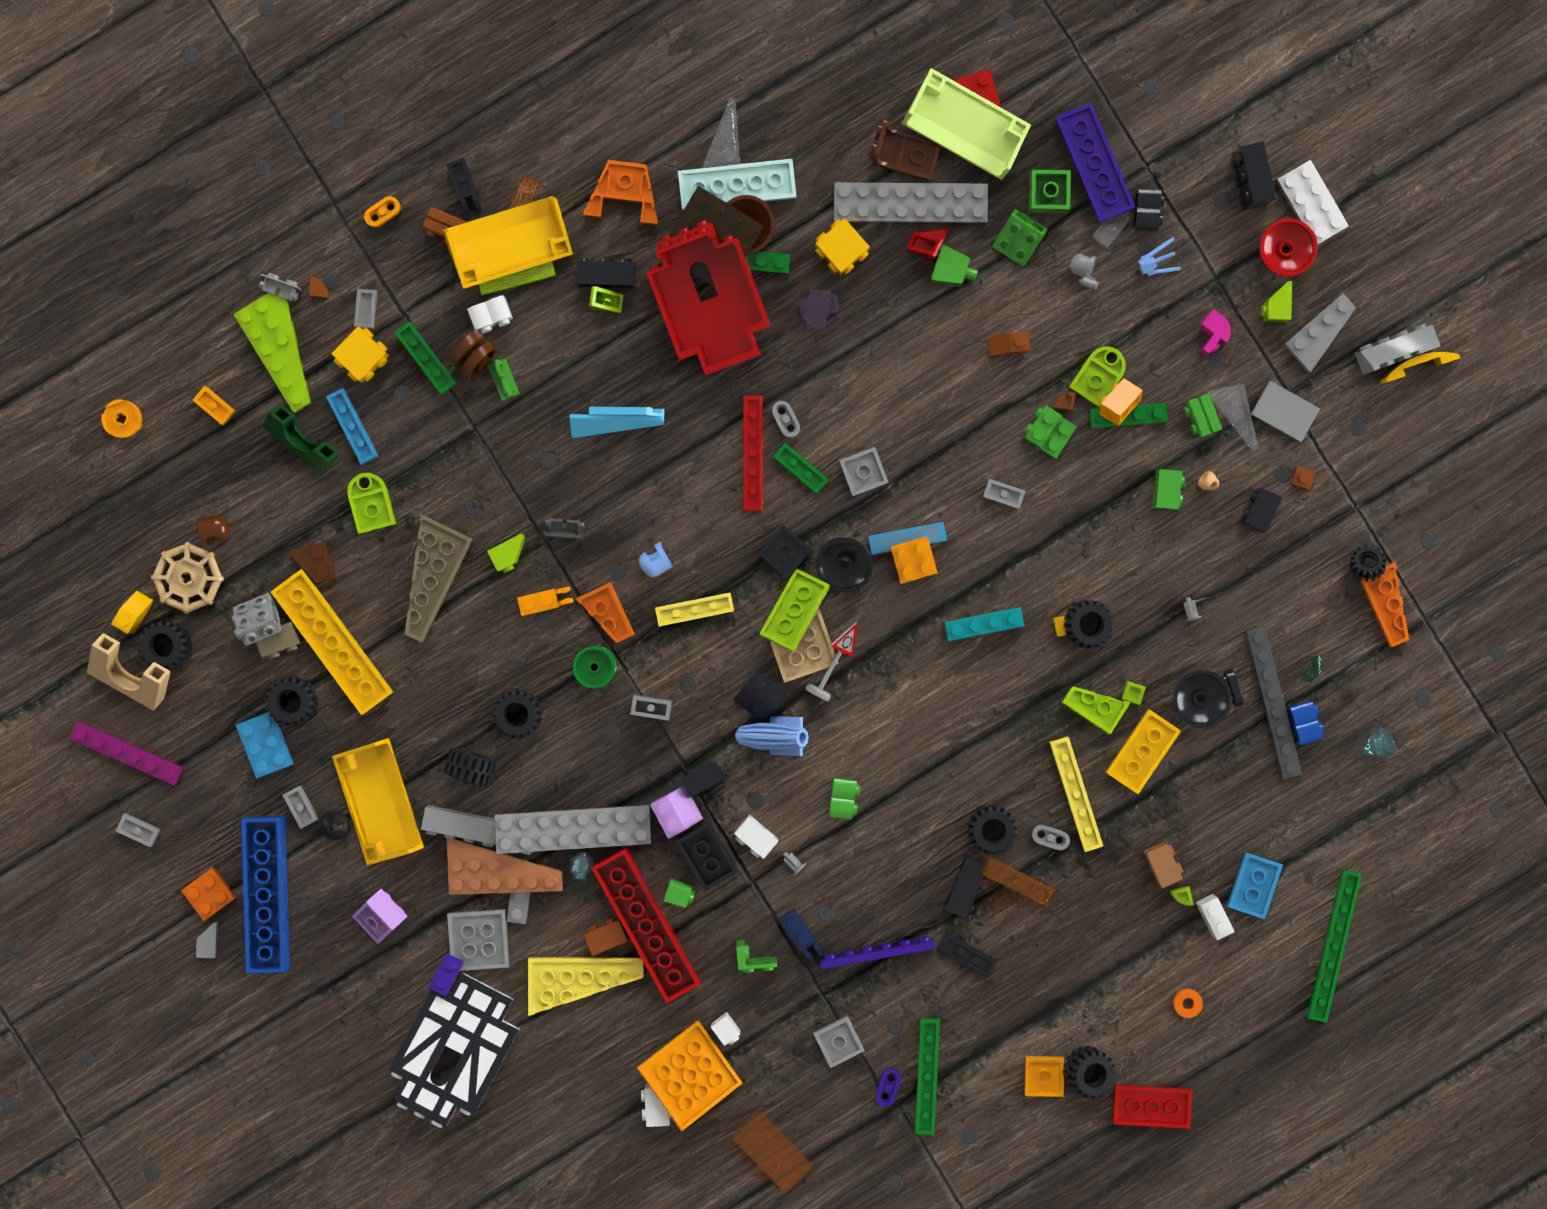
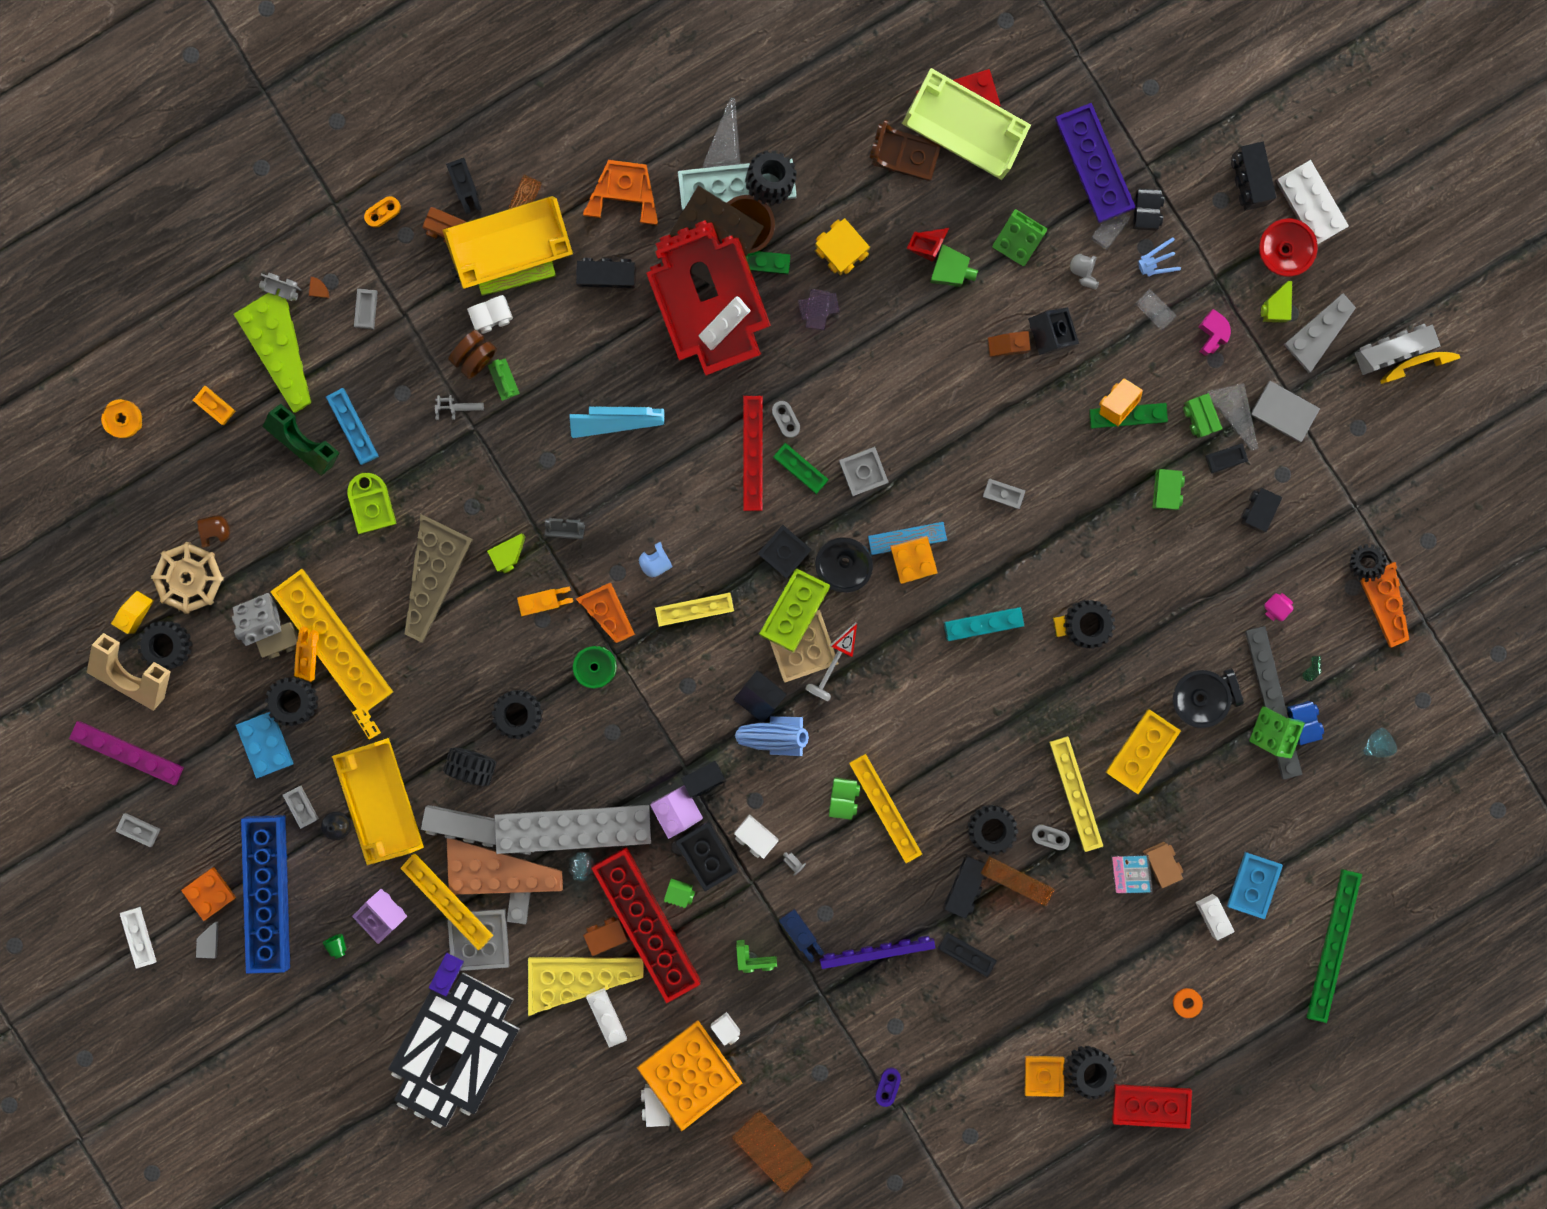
reddish brown wing [289,541,337,583] -> none
yellow brick [331,326,389,383] -> none
green plate [395,322,457,395] -> none
lime slope [589,286,624,313] -> none
light grey brick [630,694,673,721] -> none
light grey plate [813,1015,865,1068] -> none
light grey plate [834,182,988,224] -> none
green plate [915,1017,940,1135] -> none
bright green plate [1023,405,1077,459] -> none
bright green brick [1028,170,1071,214] -> none
dark orange tile [1053,392,1076,412] -> none
lime wing [1061,686,1130,735] -> none
lime tile [1068,346,1126,408] -> none
lime tile [1121,681,1146,705] -> none
lime tile [1170,886,1194,906] -> none
light grey piece [1183,597,1202,622] -> none
light nougat tile [1198,471,1219,490] -> none
dark orange plate [1290,466,1316,490] -> none
none -> white plate [120,907,157,968]
none -> light orange hinge [294,626,319,682]
none -> green hat [322,934,347,959]
none -> yellow piece [351,705,381,740]
none -> yellow plate [400,854,494,950]
none -> light grey piece [435,395,484,420]
none -> white plate [587,988,627,1048]
none -> white plate [699,297,751,350]
none -> black tyre [745,151,797,205]
none -> yellow plate [849,753,922,863]
none -> black slope [1028,307,1079,355]
none -> piece [1111,854,1153,894]
none -> clear plate [1135,289,1177,330]
none -> black tile [1205,443,1248,474]
none -> bright green bracket [1249,707,1305,758]
none -> dark pink head [1264,593,1293,622]

